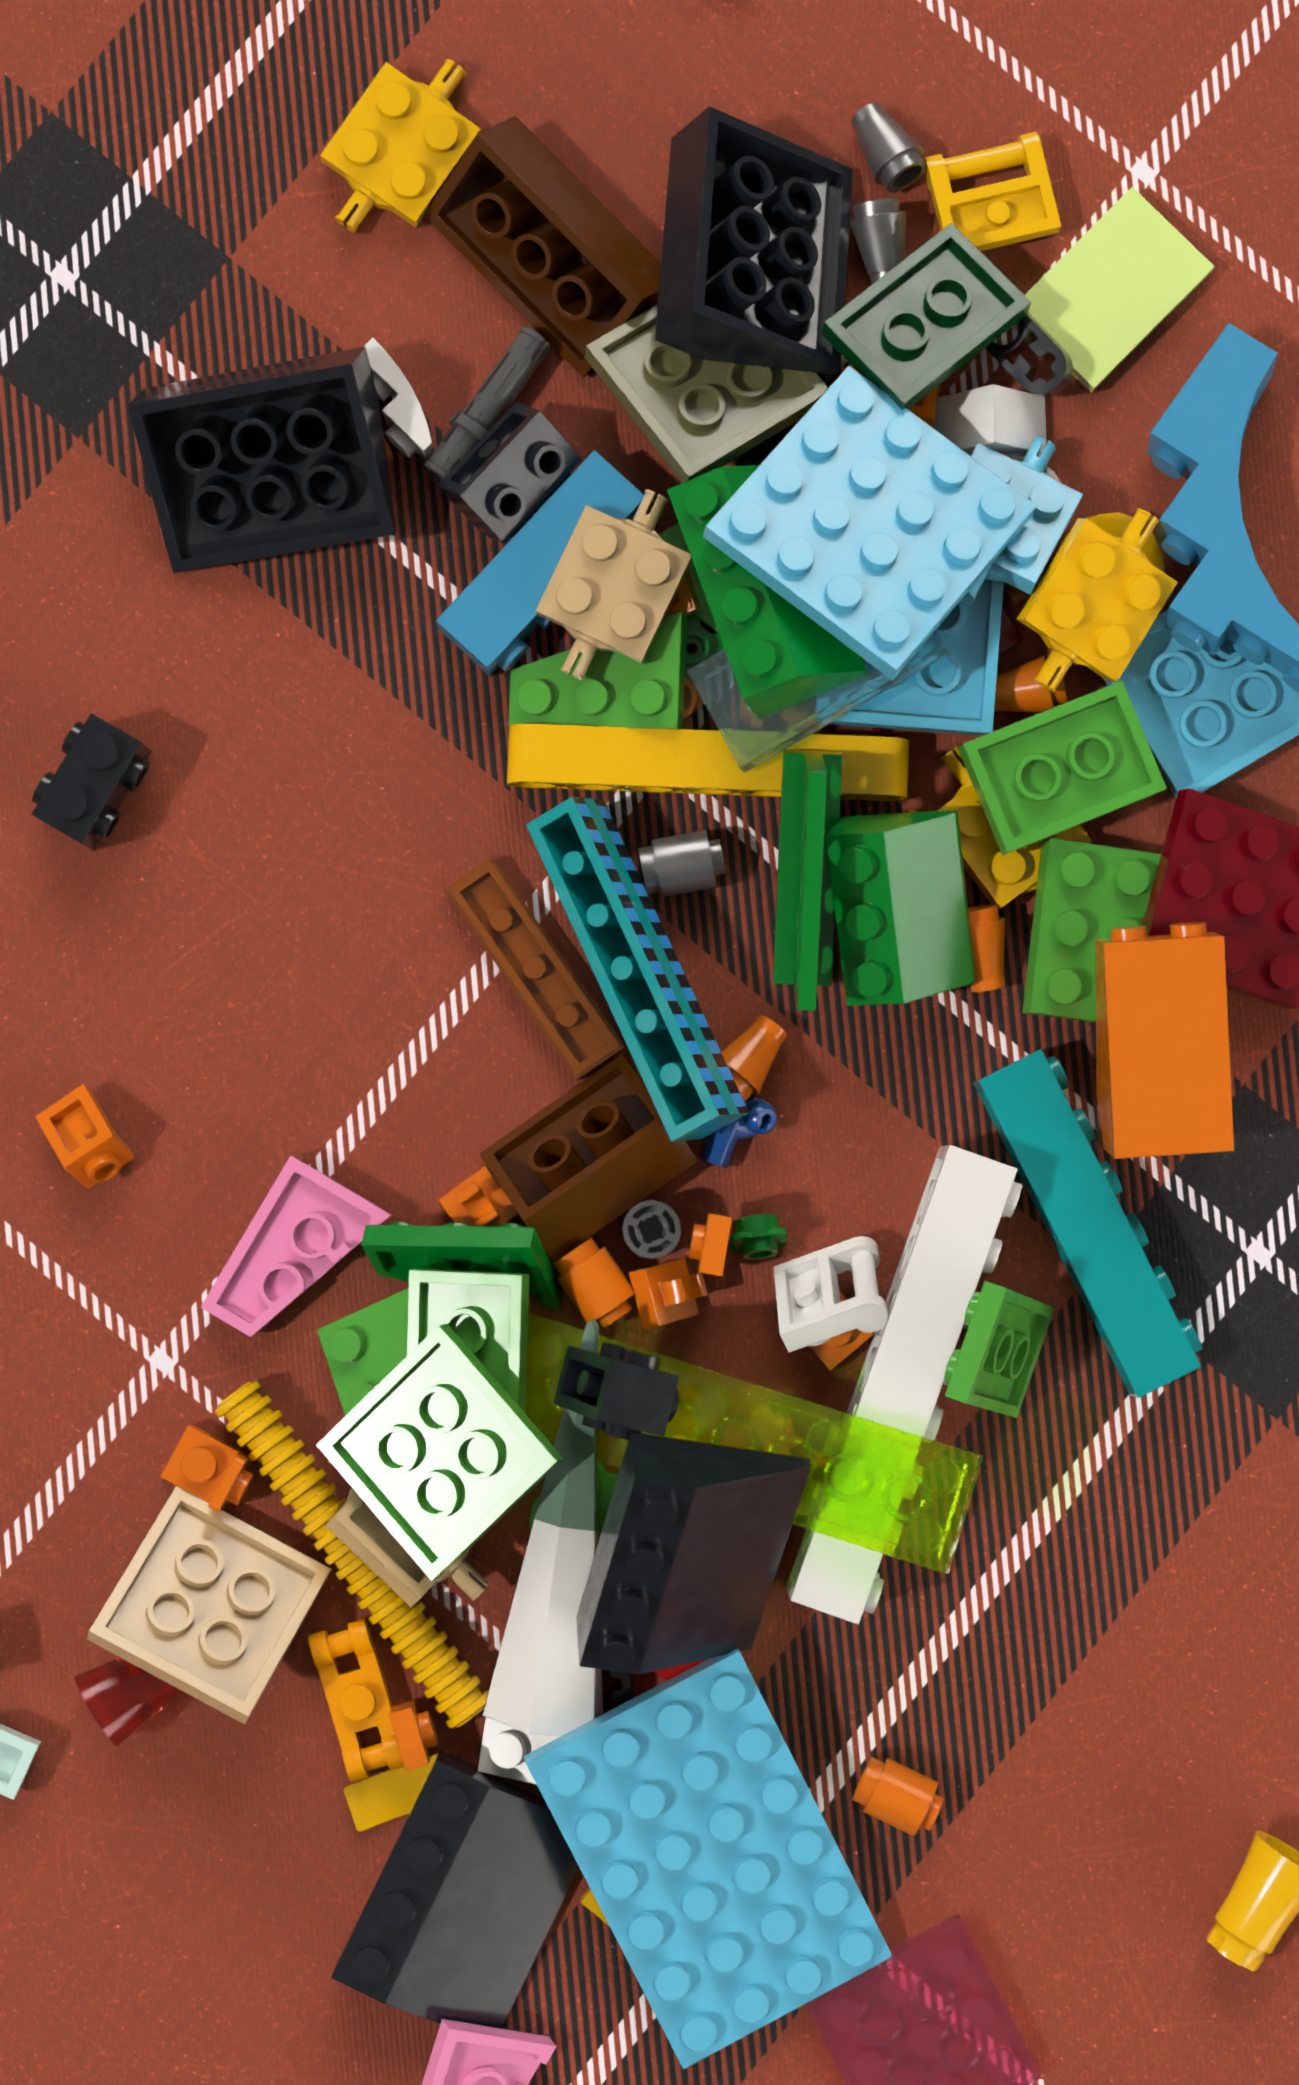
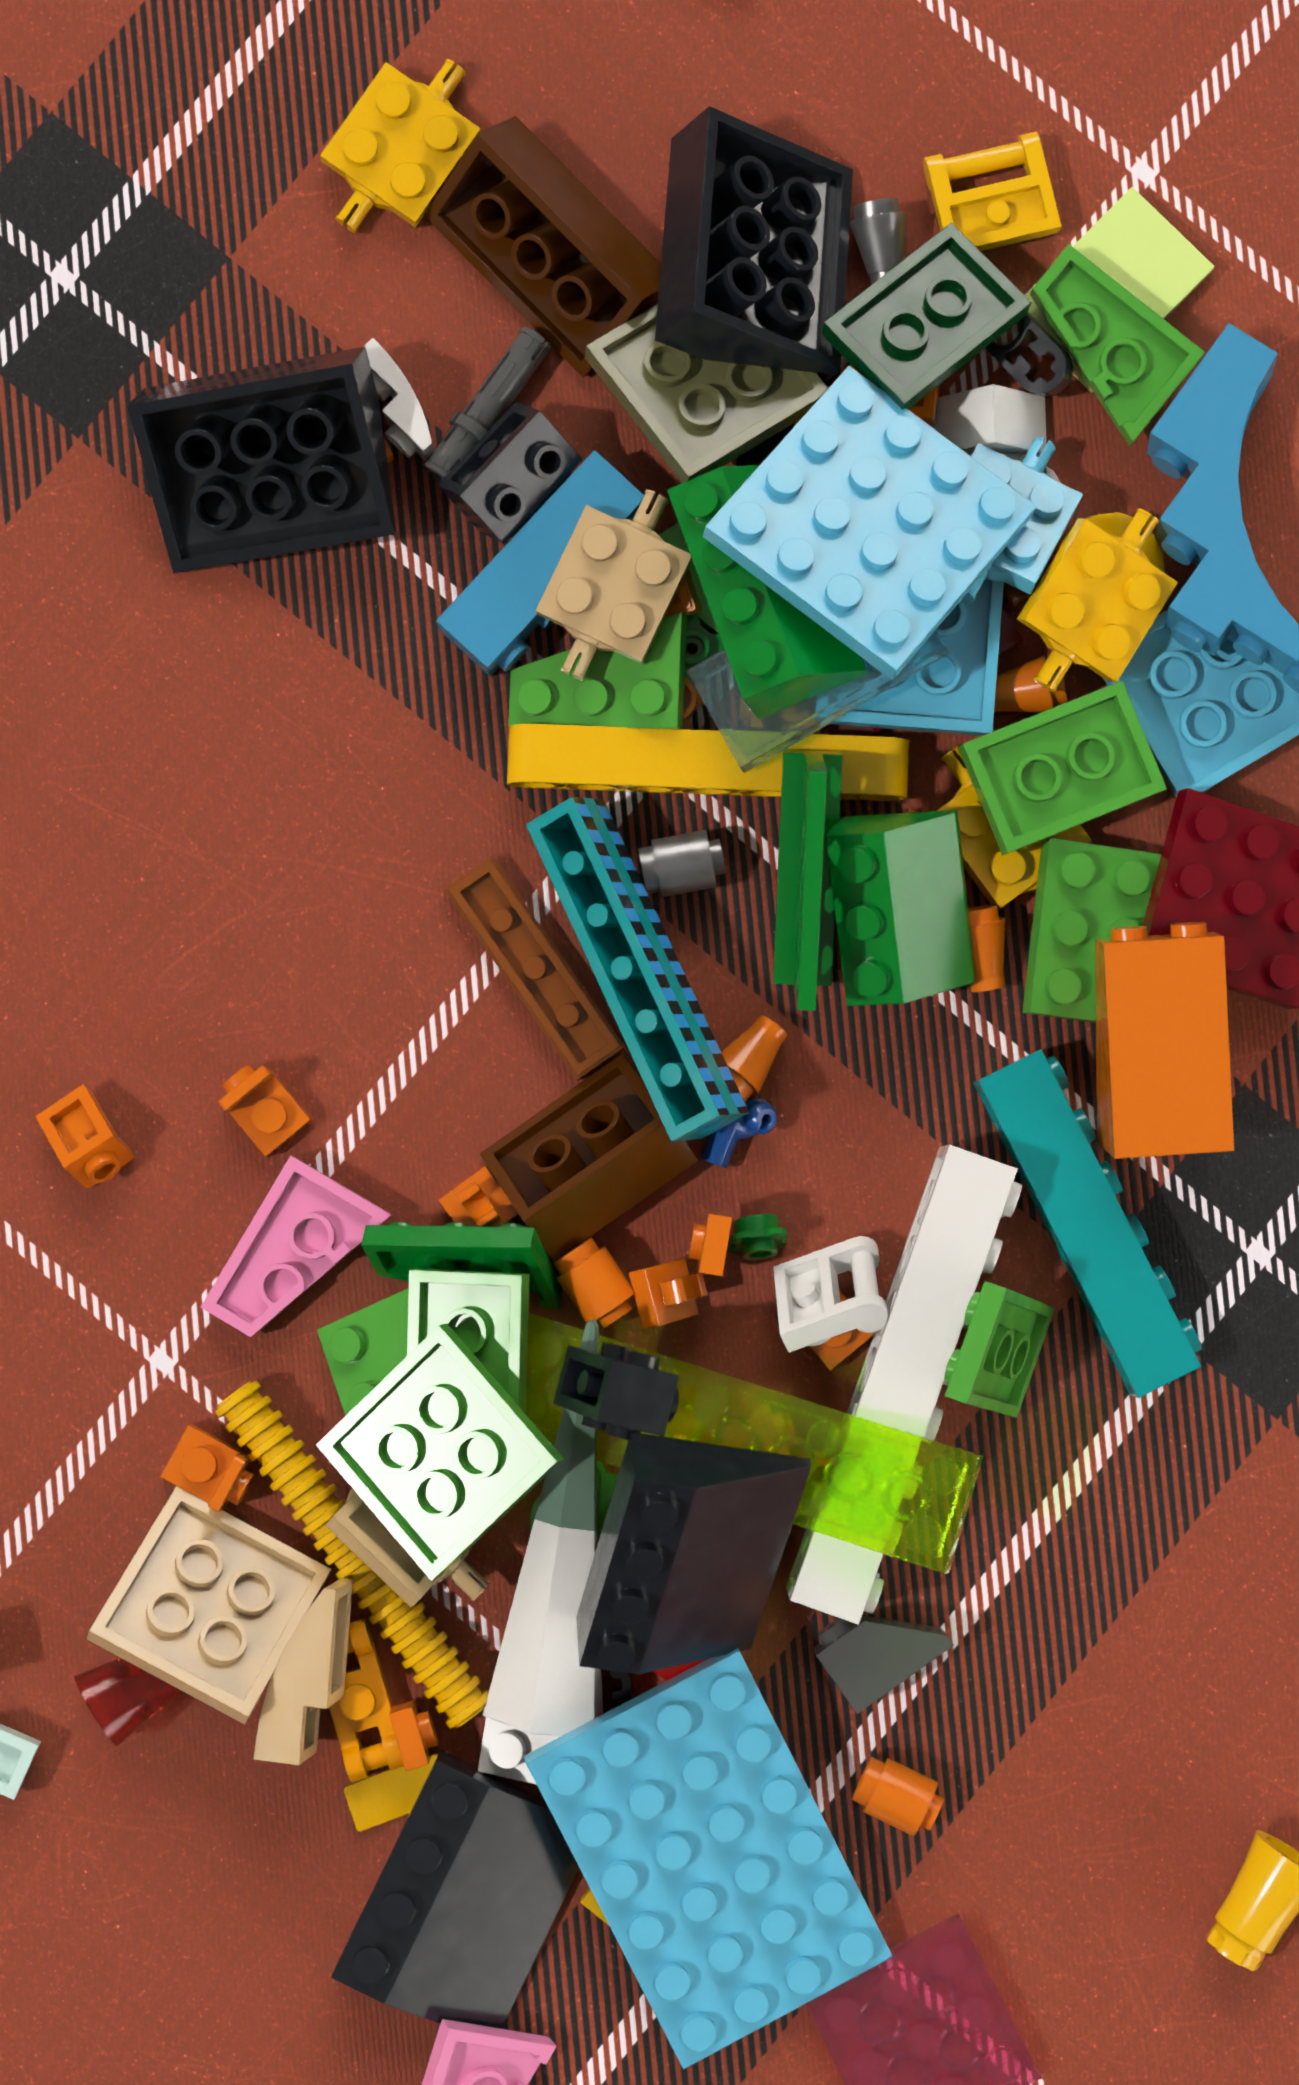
black brick [31,713,152,851] -> none
dark grey wheel [622,1200,681,1259] -> none
flat silver cone [851,102,927,192] -> none
none -> orange bracket [218,1064,312,1157]
none -> tan slope [253,1578,353,1765]
none -> dark grey slope [813,1614,954,1714]
none -> bright green wing [1030,244,1205,447]

